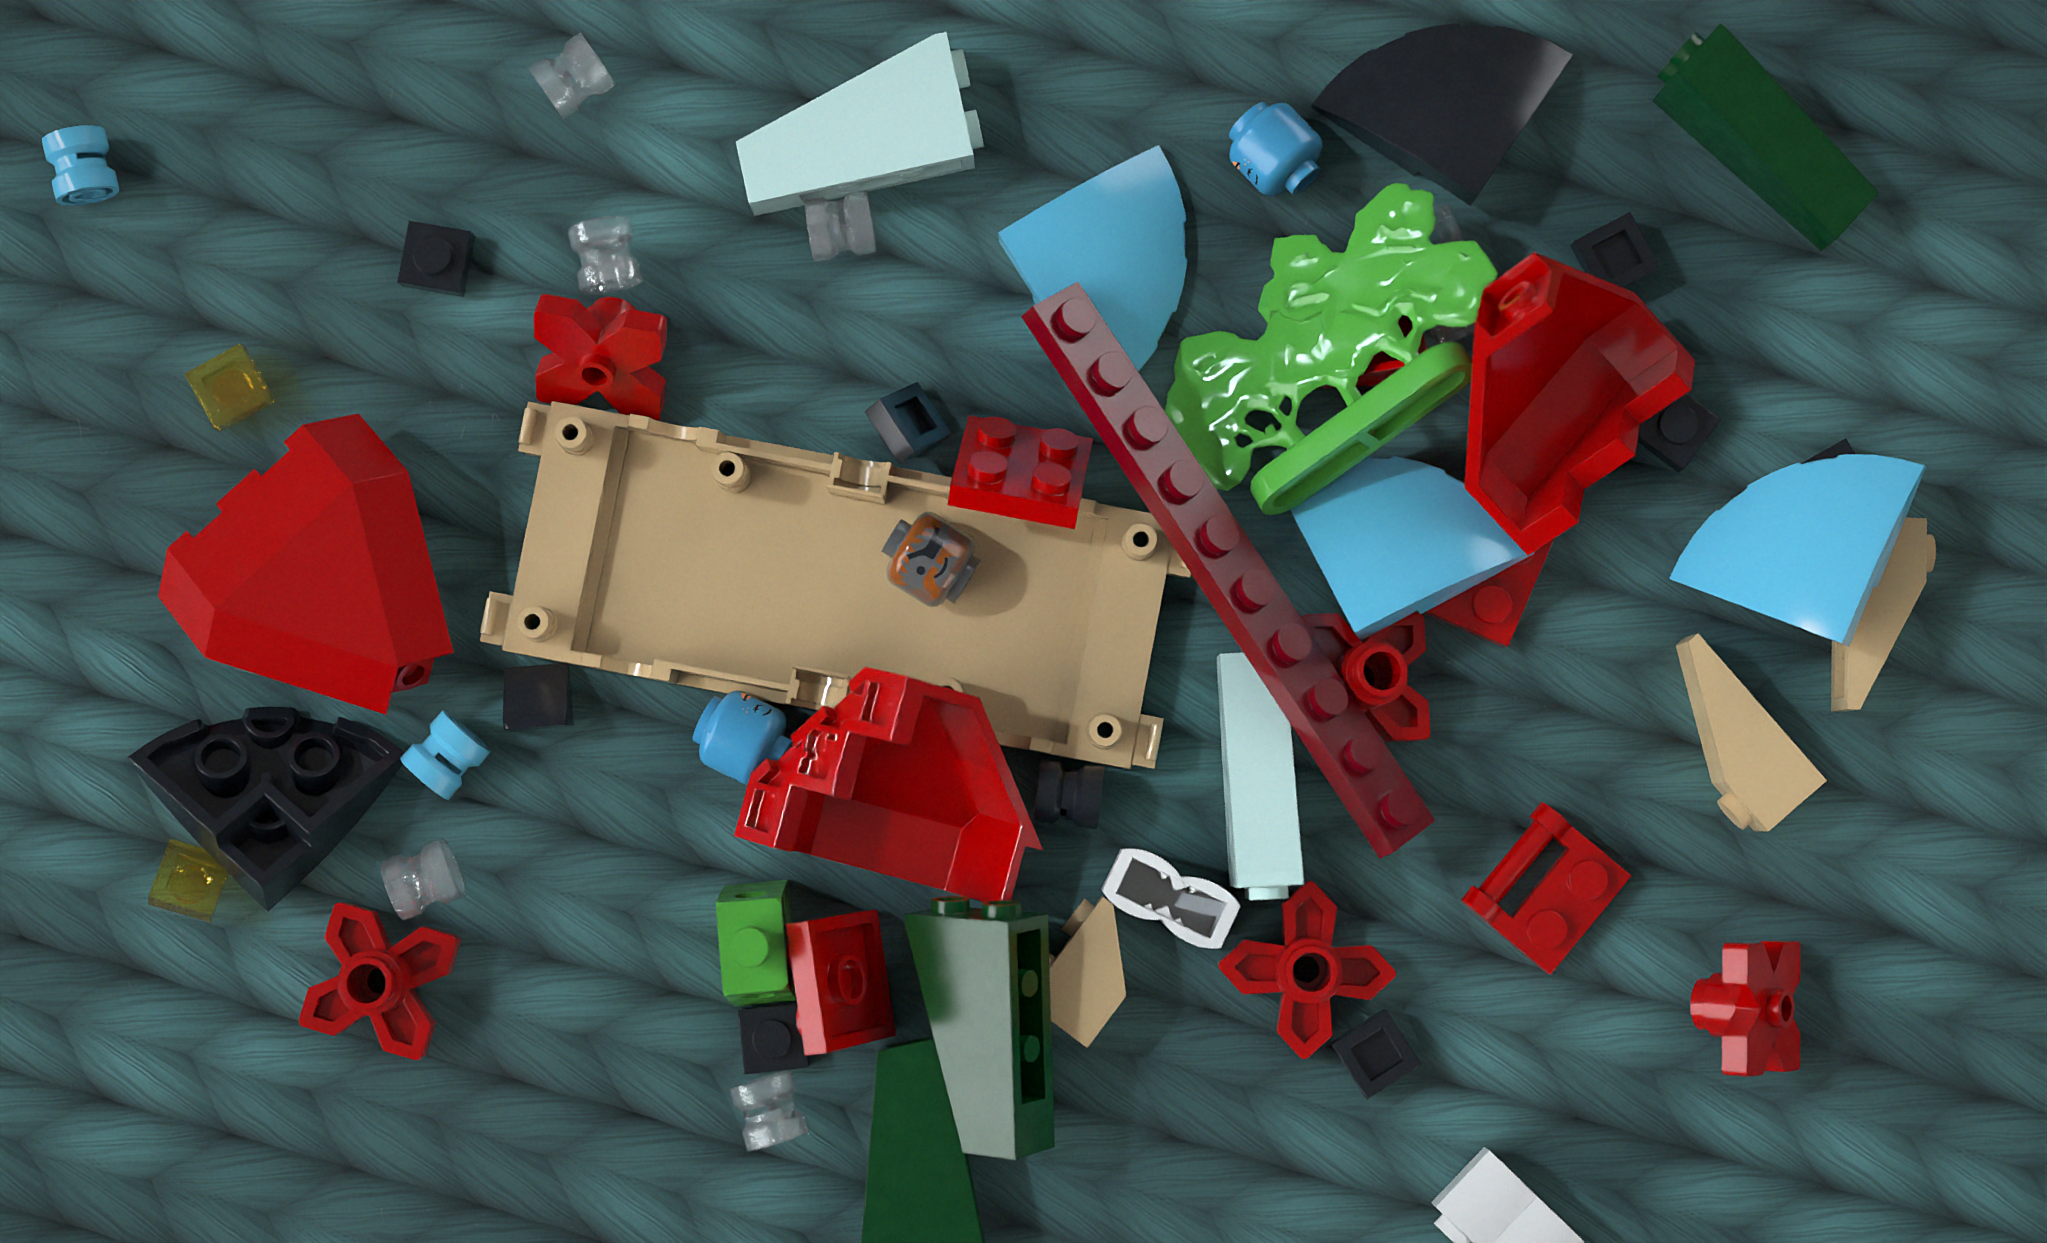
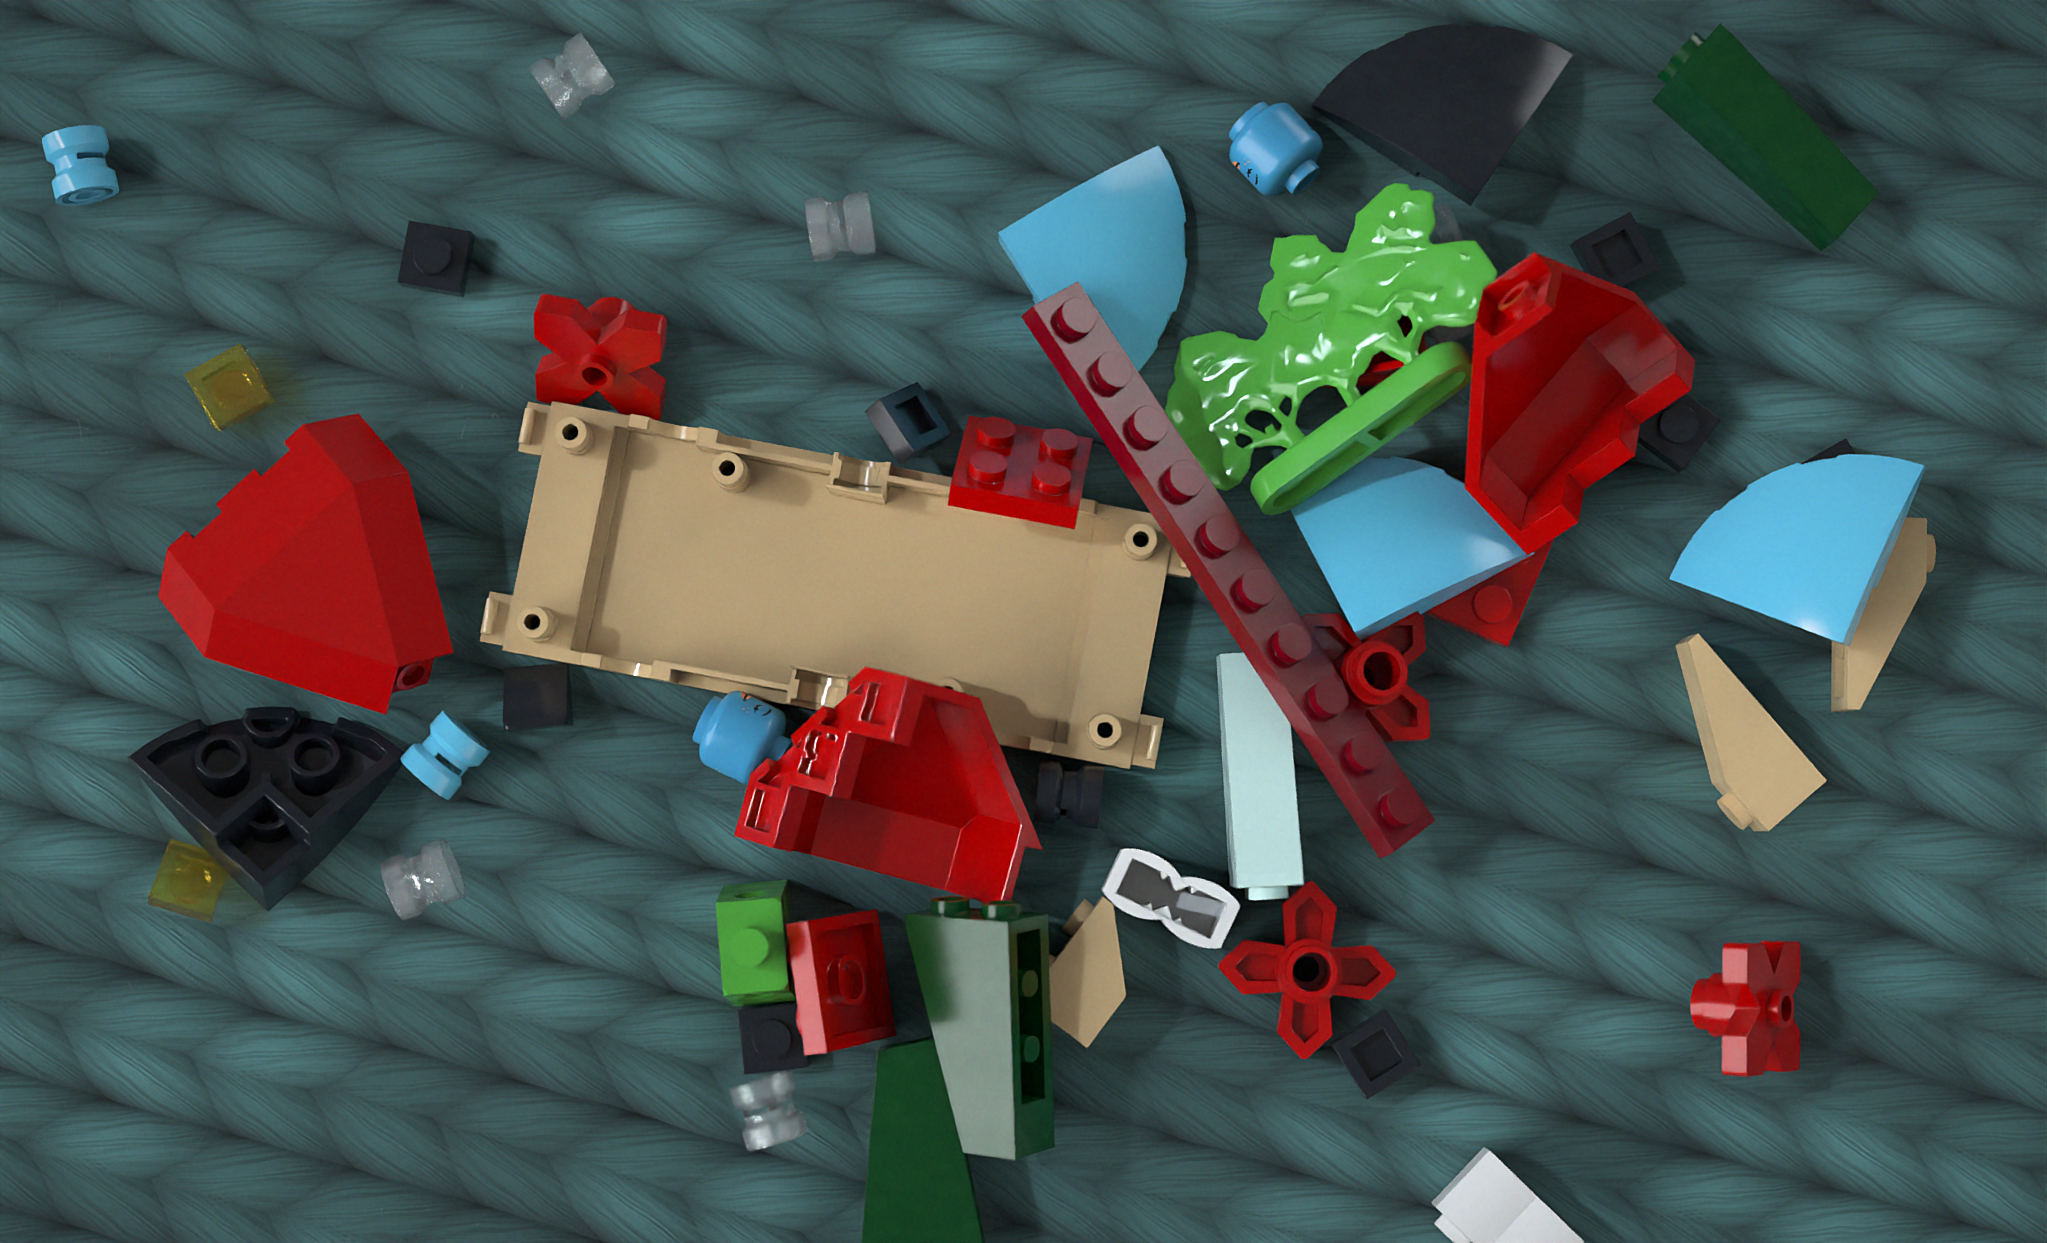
red plant [299,902,461,1060] -> none
clear wheel [568,216,643,295] -> none
light aqua slope [736,32,984,216] -> none
head [881,512,981,607] -> none
red plate [1460,802,1632,975] -> none

